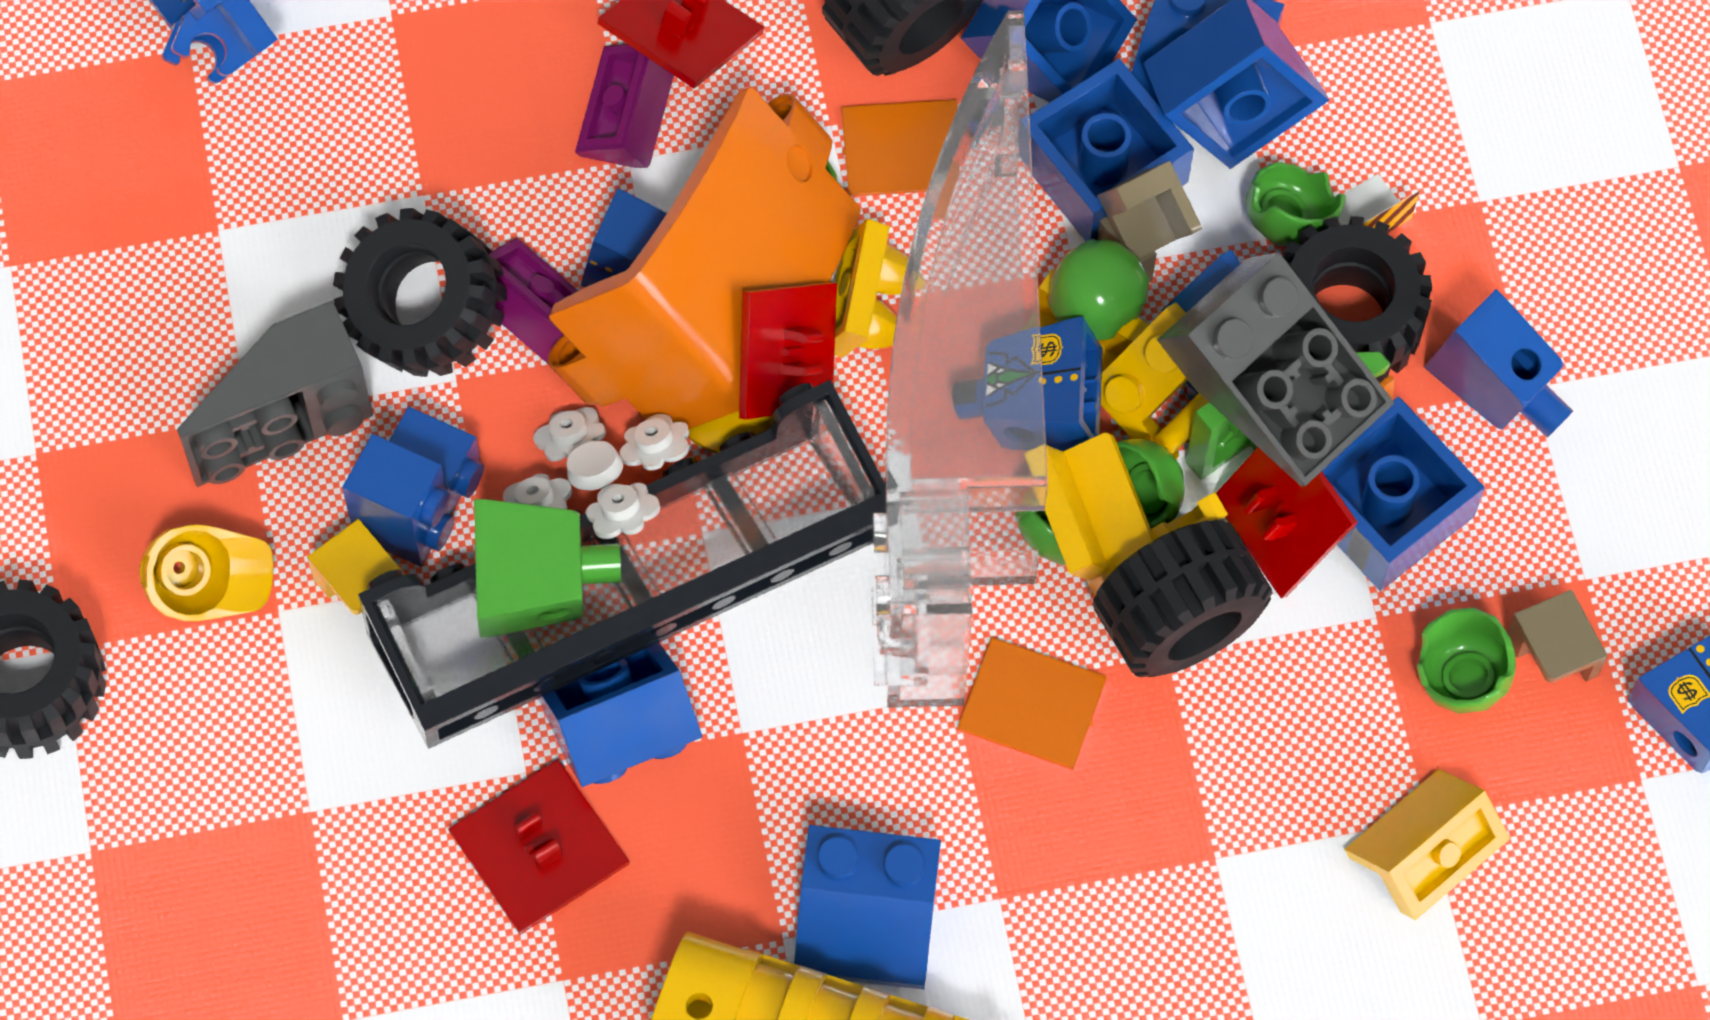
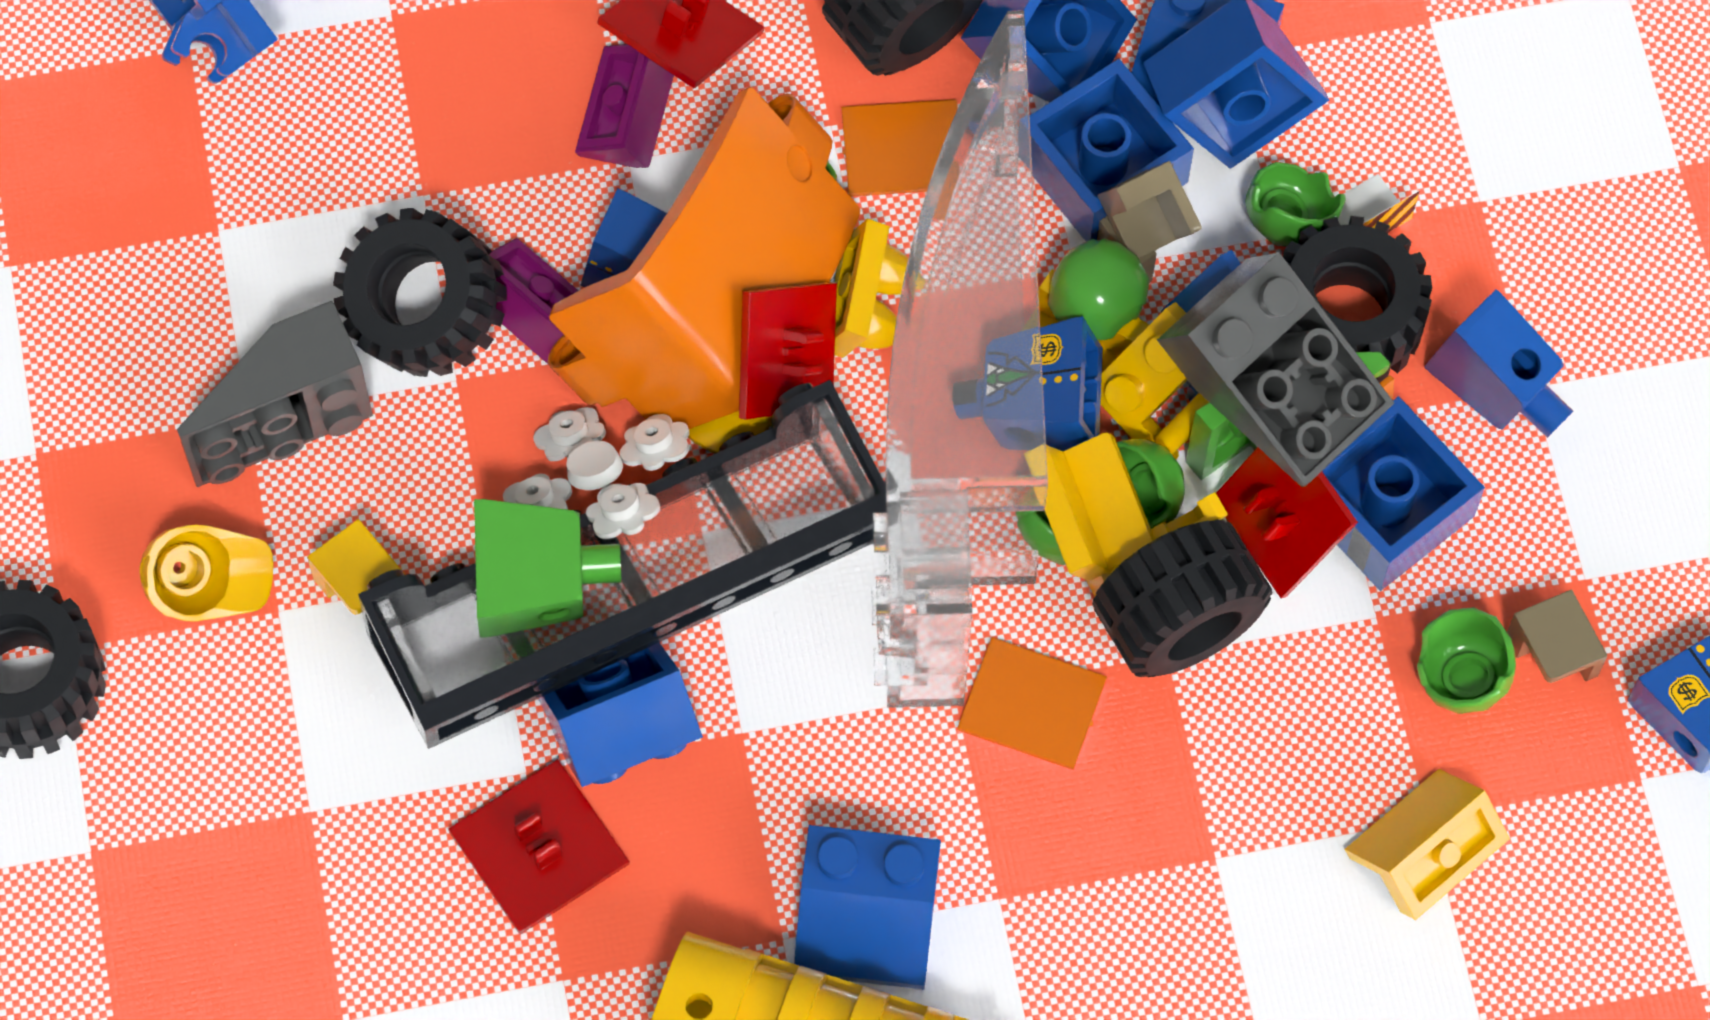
blue brick [342,406,484,567] -> none

